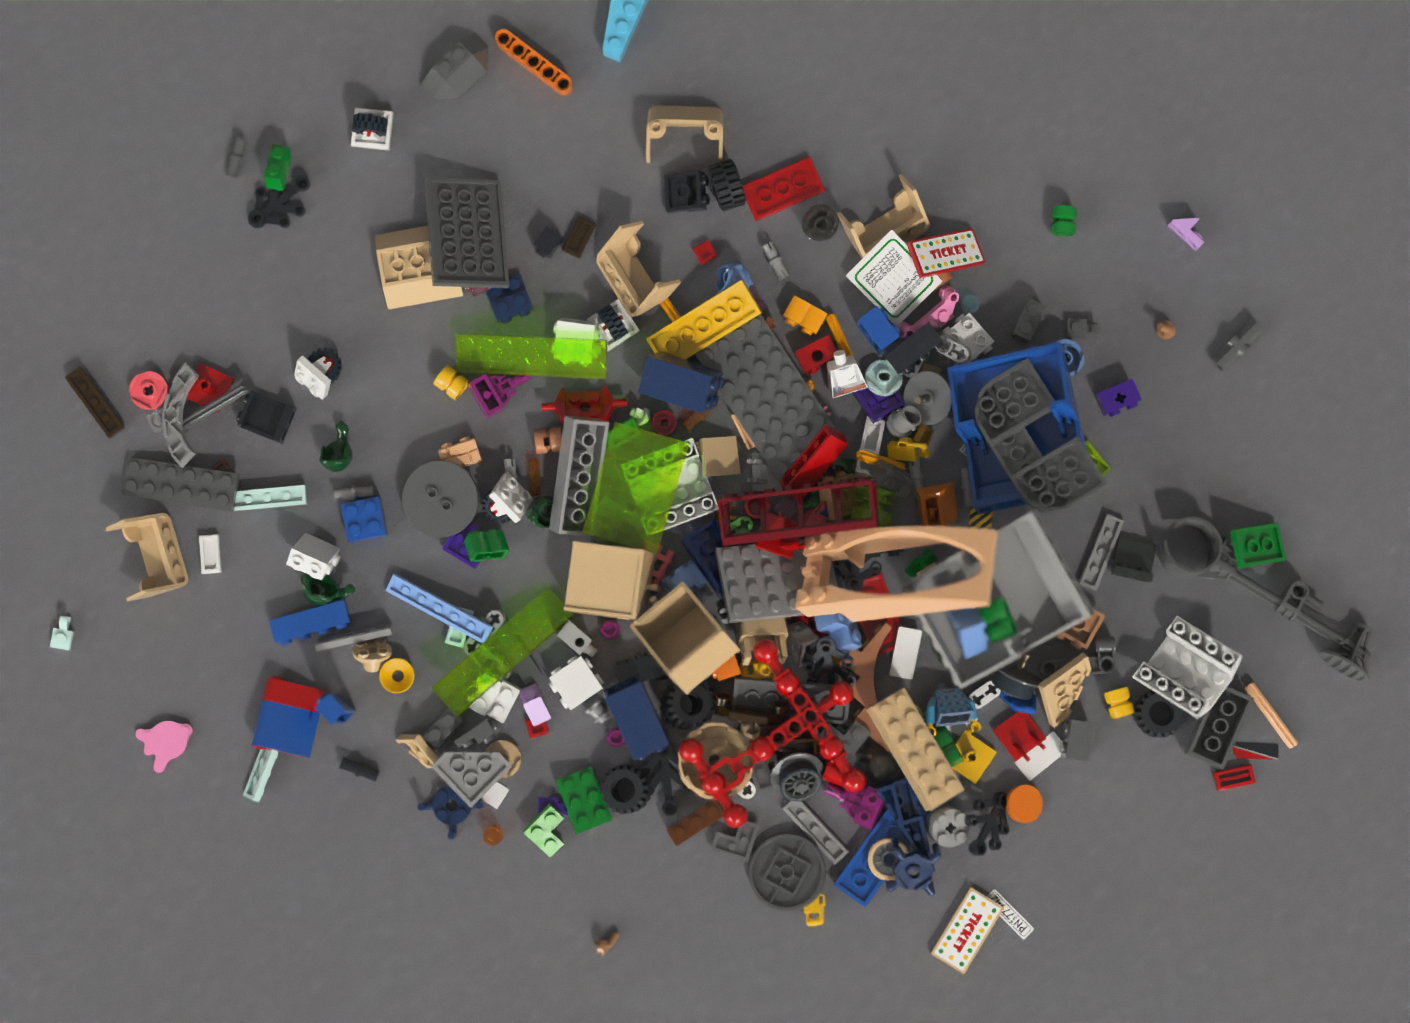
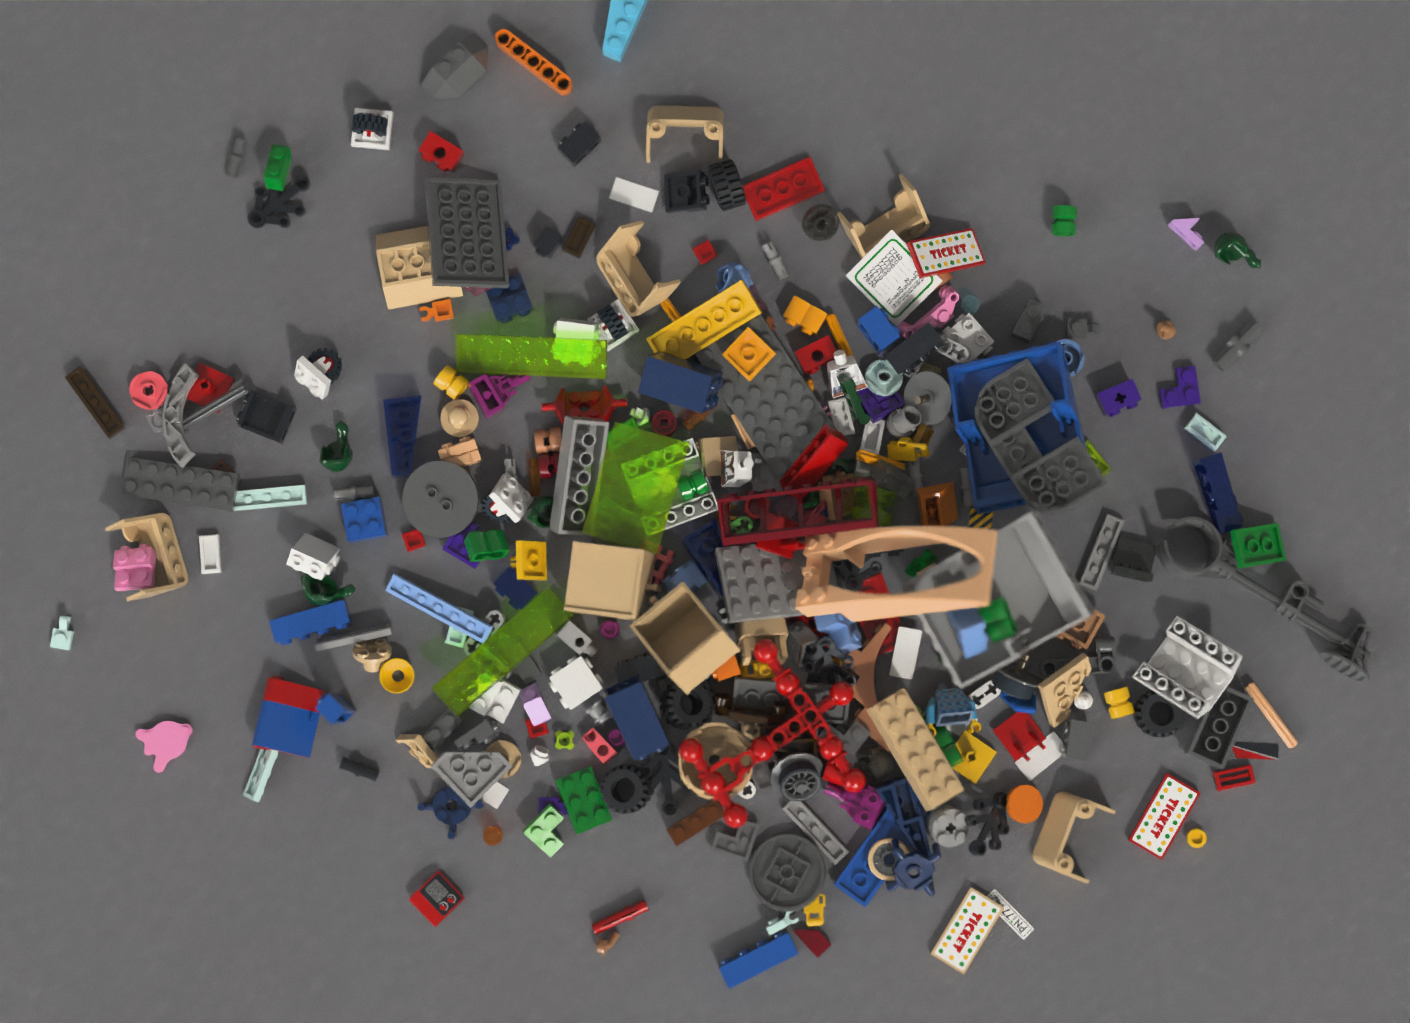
none -> bright pink plate [113,544,157,591]
none -> clear blue wedge [383,395,422,478]
none -> red tile [402,529,426,552]
none -> slope [408,871,465,927]
none -> red brick [418,131,464,173]
none -> orange plate [419,299,454,322]
none -> tan plate [440,399,479,438]
none -> clear blue brick [493,567,538,610]
none -> clear blue plate [505,228,520,251]
none -> yellow tile [510,540,547,581]
none -> white plate [530,745,549,766]
none -> dark red wheel [538,452,560,479]
none -> lime plate [555,730,574,750]
none -> black brick [558,122,602,167]
none -> coral leg [581,727,618,765]
none -> red pin [591,899,649,935]
none -> white sticker [609,177,659,212]
none -> green wheel [675,469,710,501]
none -> blue brick [718,930,799,989]
none -> white torso [720,450,754,487]
none -> light orange plate [722,327,776,381]
none -> light aqua plate [766,911,799,935]
none -> dark red tile [793,929,832,958]
none -> white plate [828,397,855,437]
none -> dark green plate [836,373,870,425]
none -> tan windscreen [1032,791,1115,884]
none -> white plate [1073,691,1093,710]
none -> tile [1128,773,1200,860]
none -> dark purple plate [1159,366,1201,409]
none -> light aqua plate [1184,413,1227,452]
none -> yellow tile [1186,828,1207,848]
none -> clear blue wedge [1193,452,1244,534]
none -> dark green piece [1214,232,1261,268]

